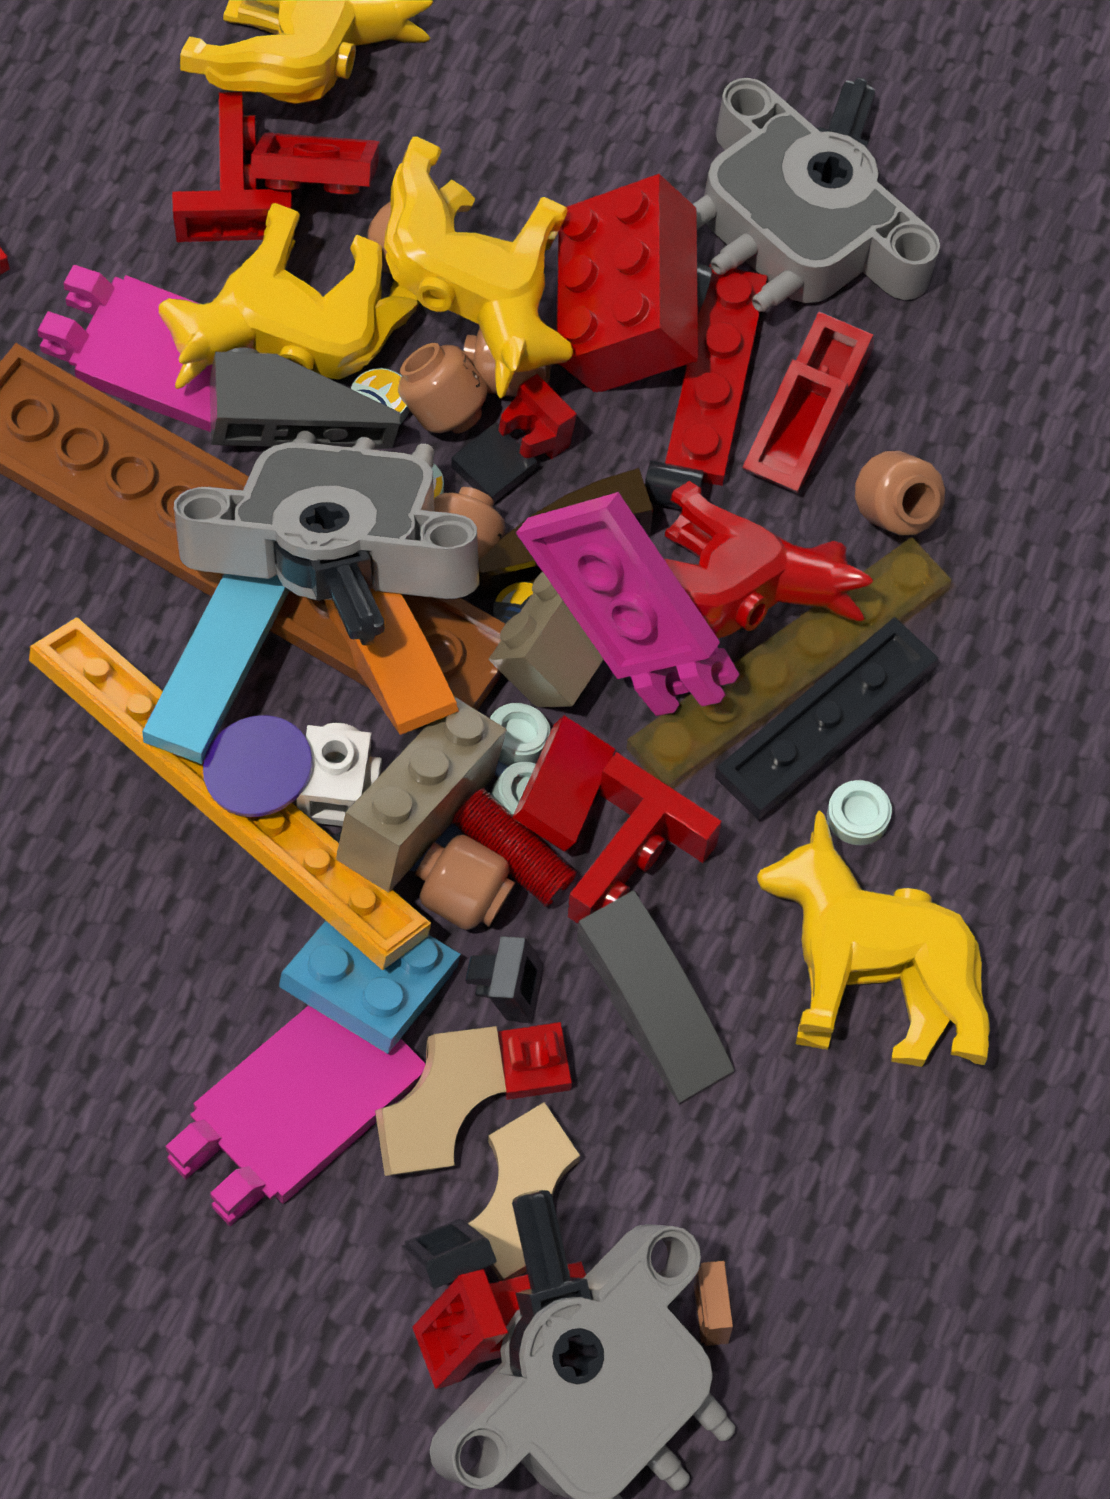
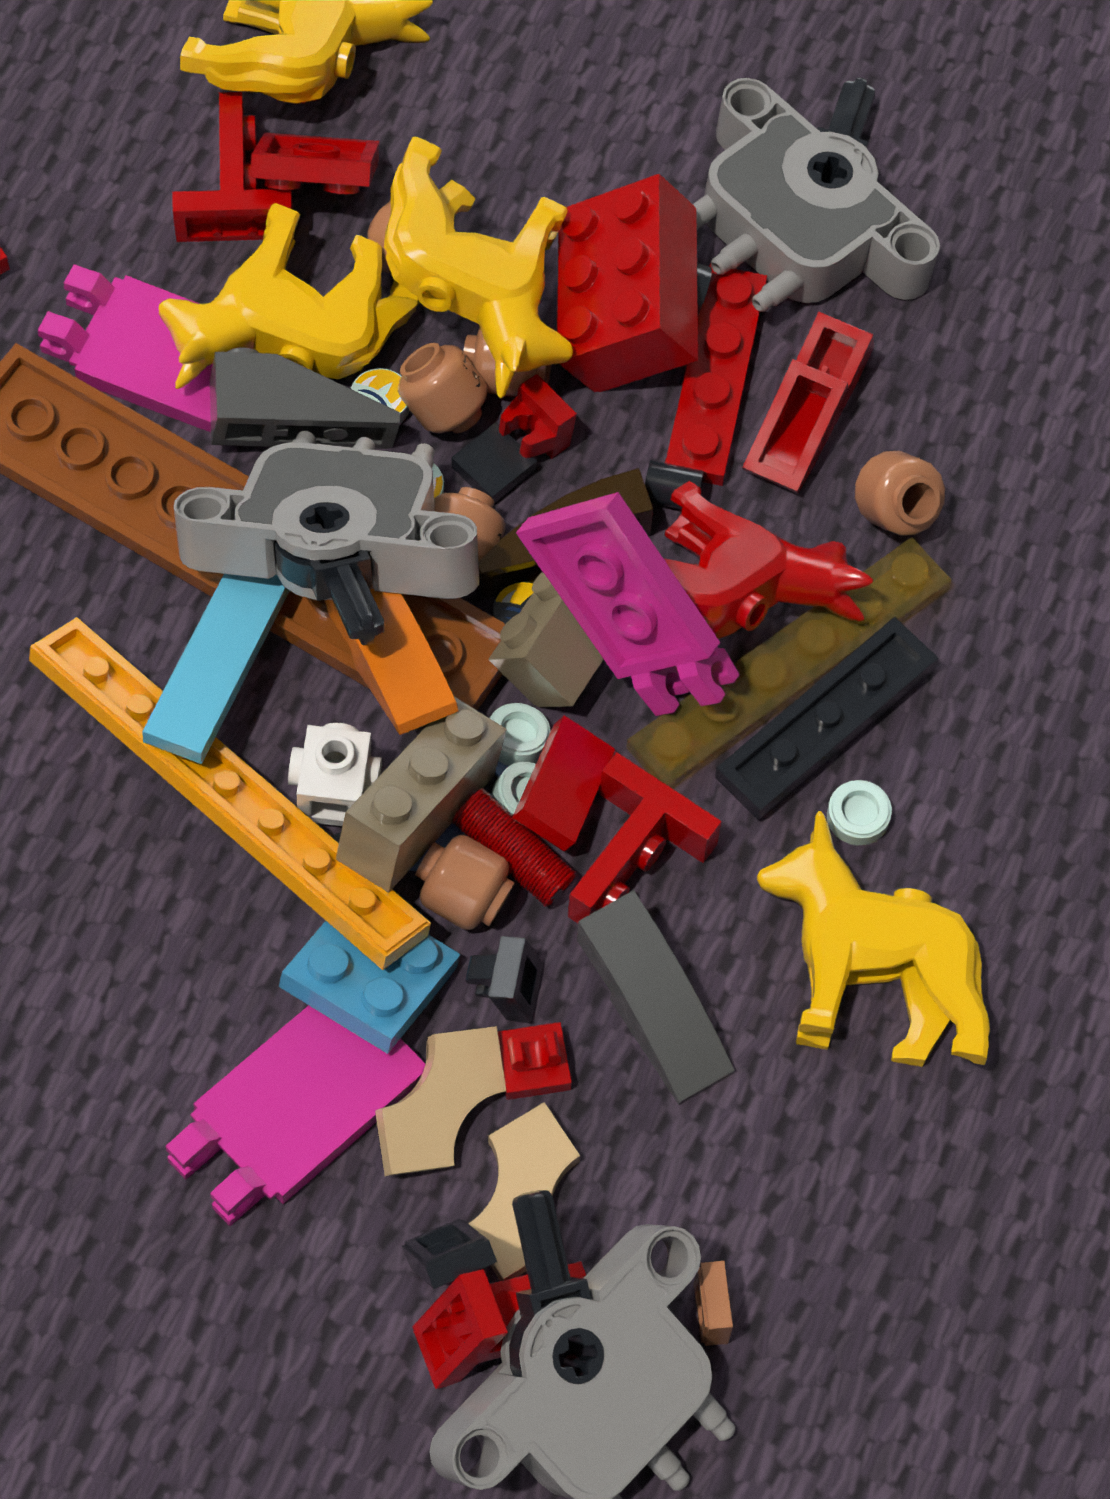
dark purple piece [203,715,313,817] -> none

